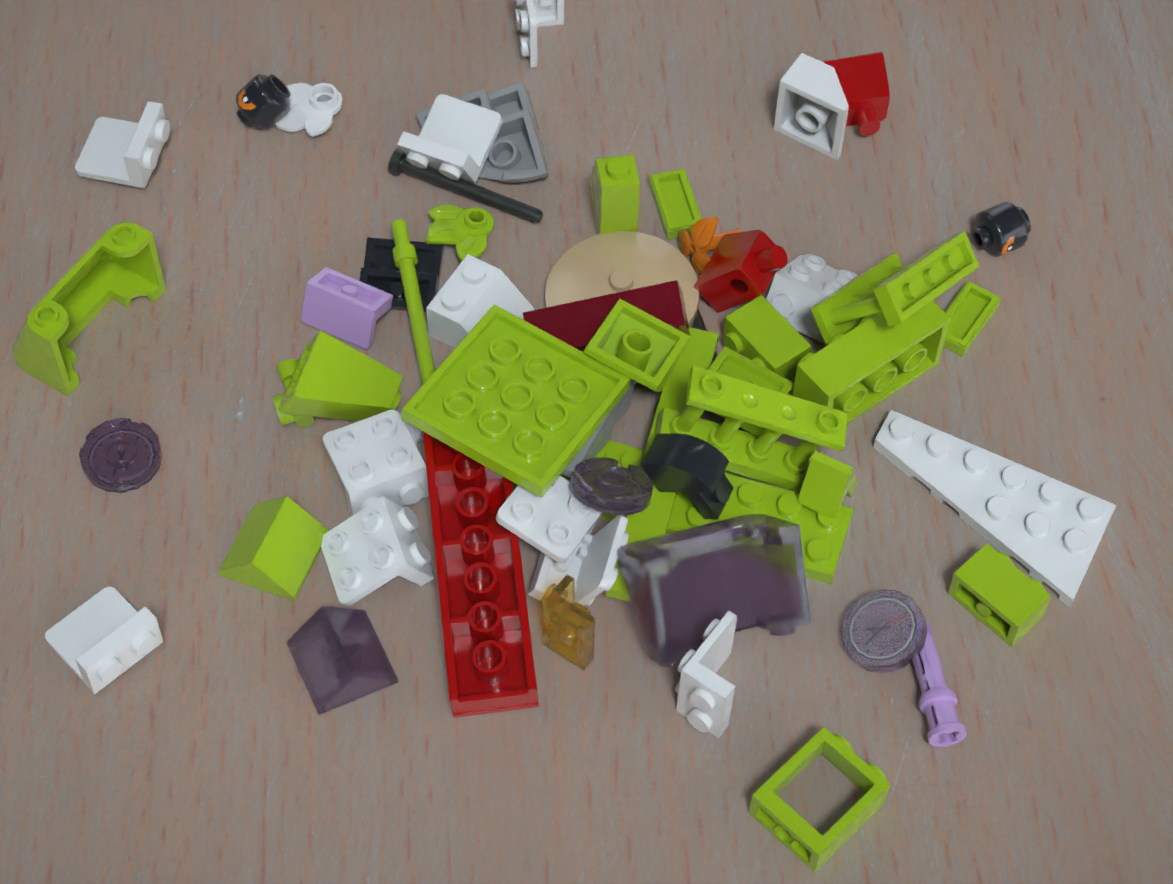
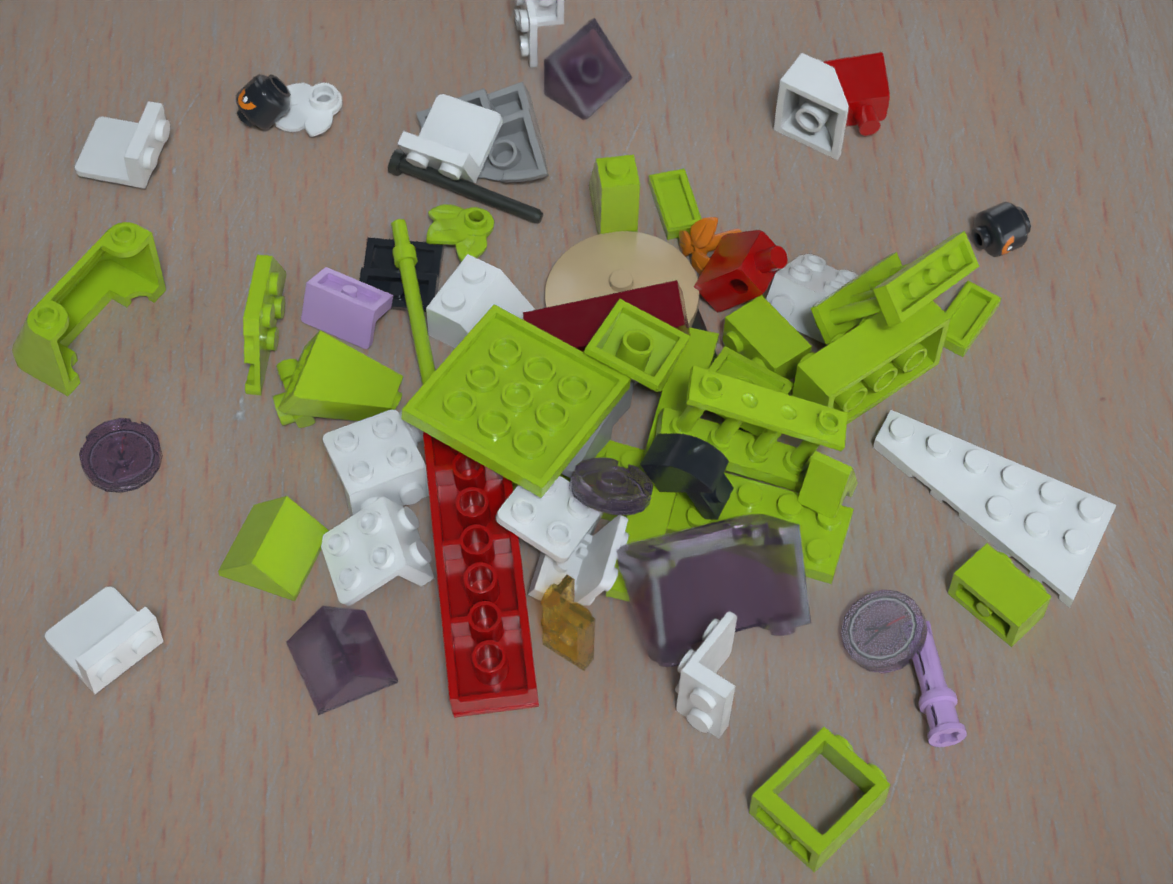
none -> lime wing [243,255,286,395]
none -> clear purple slope [544,18,633,120]

